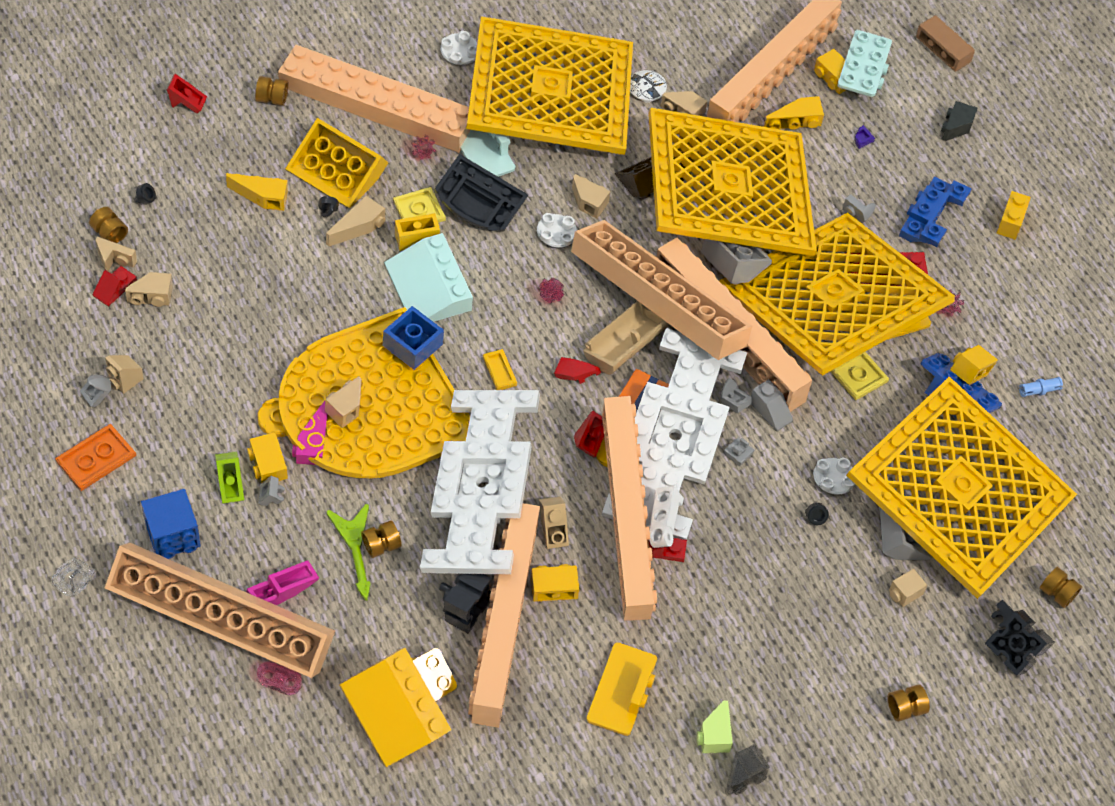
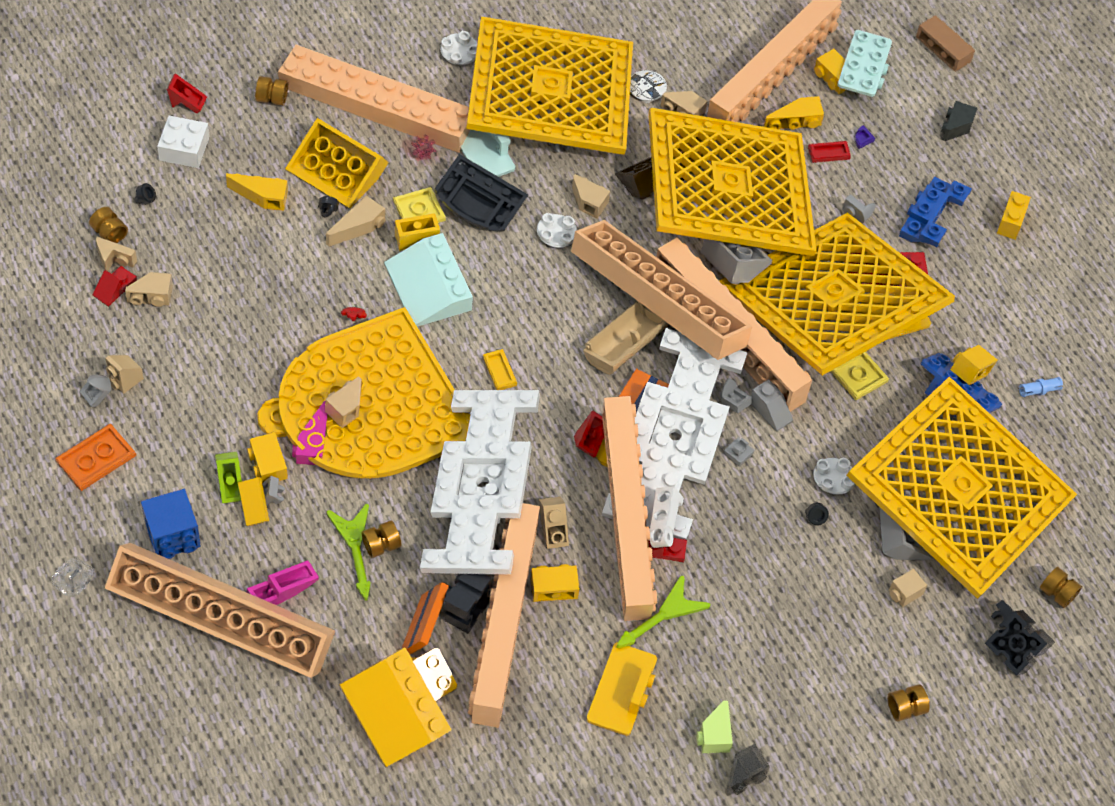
clear pink plate [257,662,302,695] -> none
blue brick [382,306,444,370] -> none
clear pink gear [539,277,565,303] -> none
red slope [554,357,601,384] -> none
clear pink gear [942,289,964,317] -> none
none -> white brick [157,116,209,168]
none -> yellow tile [238,477,270,526]
none -> red plant [341,307,367,321]
none -> orange tile [401,582,449,655]
none -> lime piece [616,576,710,648]
none -> red tile [808,141,851,163]

